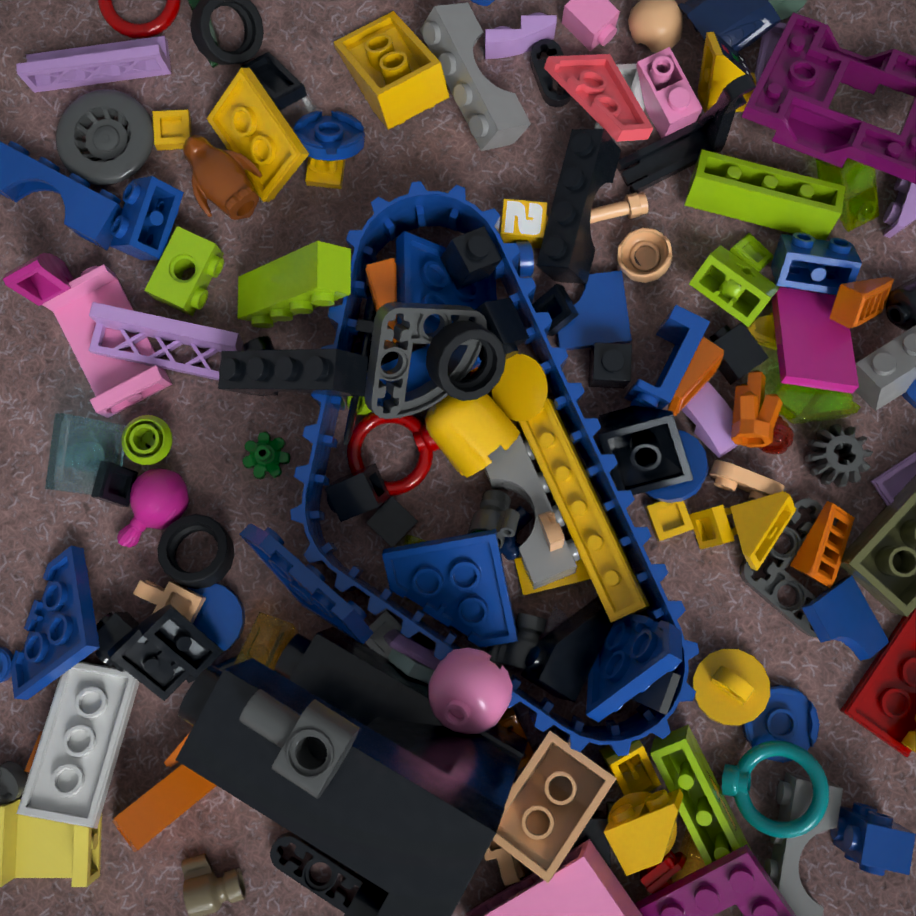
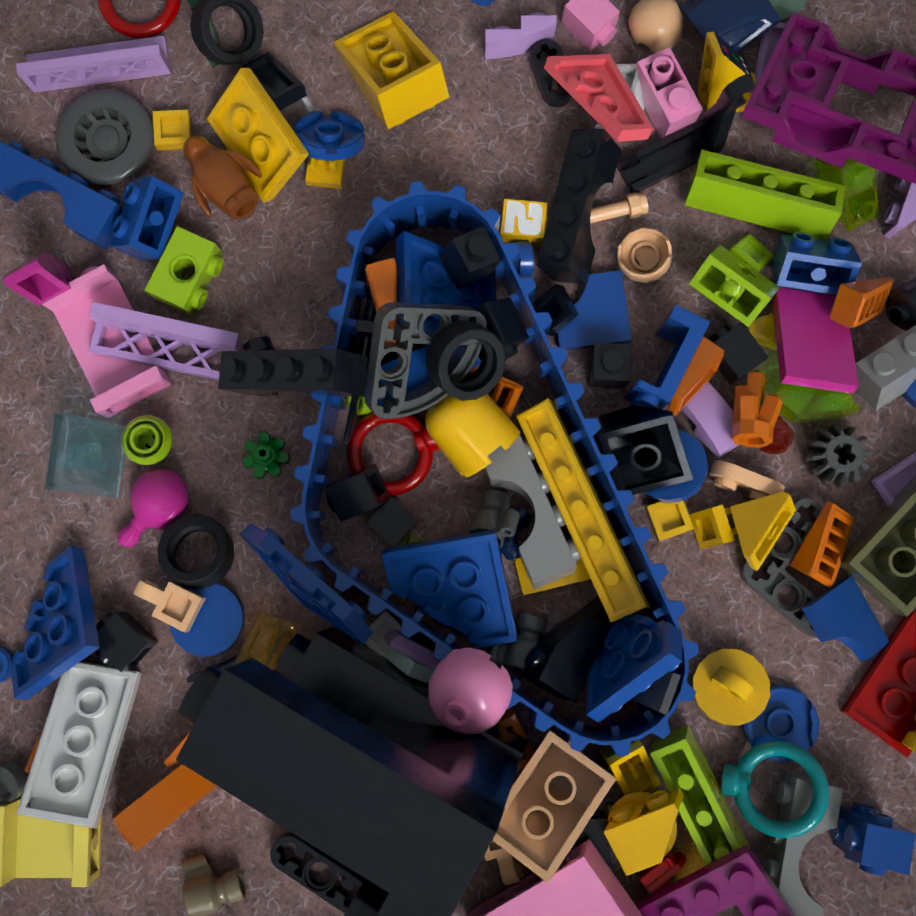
black tile [91,461,138,507] -> none
black slope [107,604,224,701] -> none
lime brick [237,241,351,328] -> none
dark grey piece [239,689,360,799] -> none
light grey arch [420,2,531,151] -> none
yellow sticker [492,354,548,422] -> none
light nougat tile [537,511,565,552] -> none

